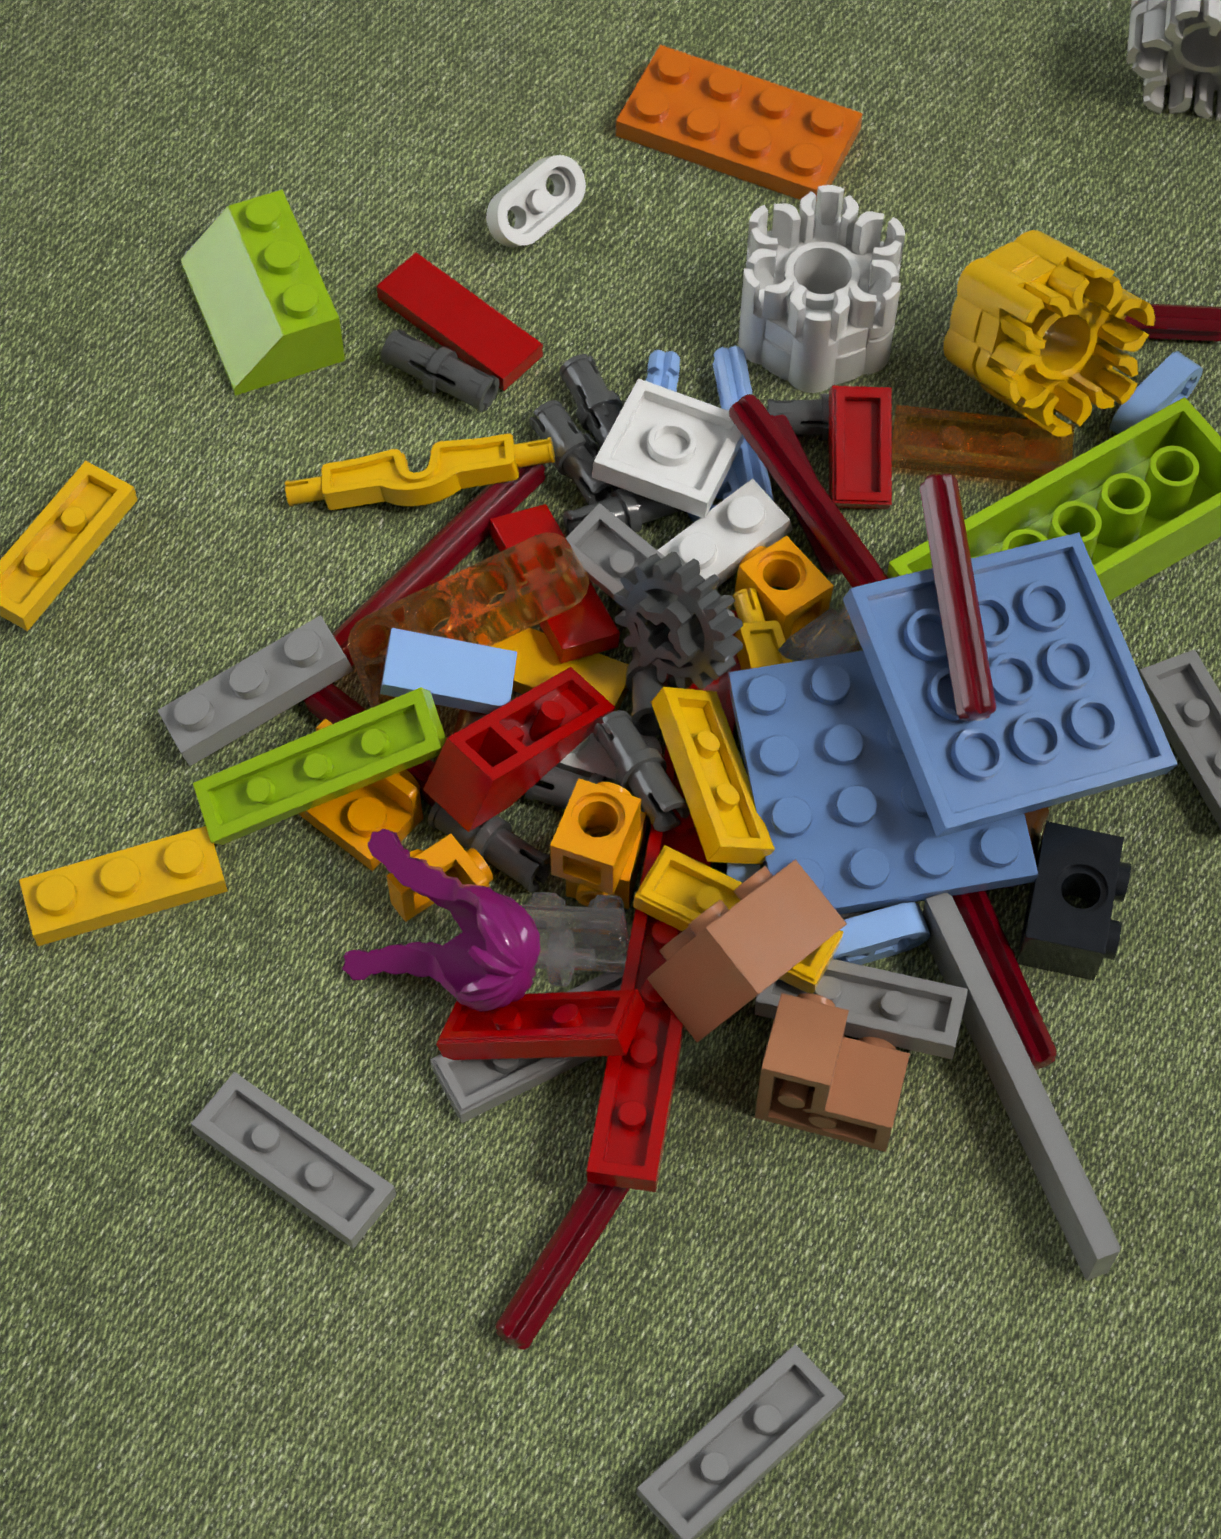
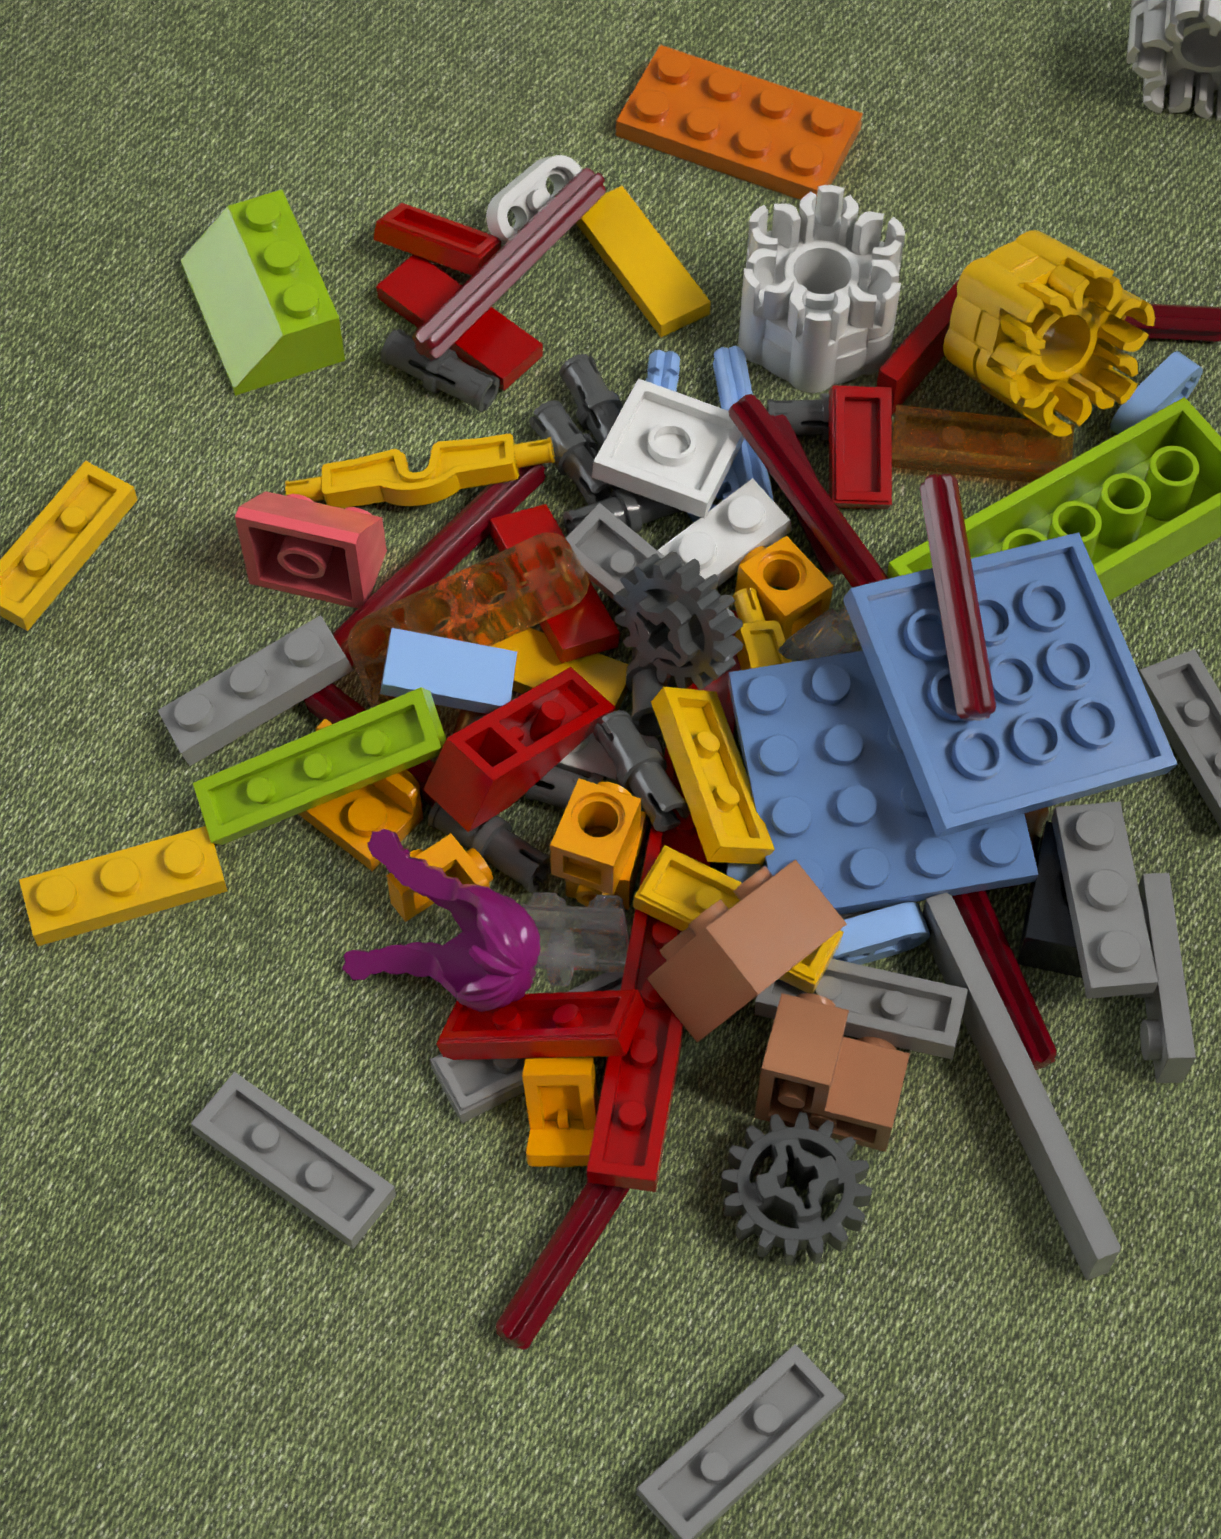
none -> coral slope [235,491,387,609]
none -> red tile [373,203,502,276]
none -> axle [412,168,606,361]
none -> light orange bracket [522,1057,599,1168]
none -> yellow tile [576,186,711,337]
none -> dark grey gear [720,1112,872,1266]
none -> red tile [876,279,959,415]
none -> light grey plate [1051,801,1158,999]
none -> light grey plate [1135,873,1196,1083]

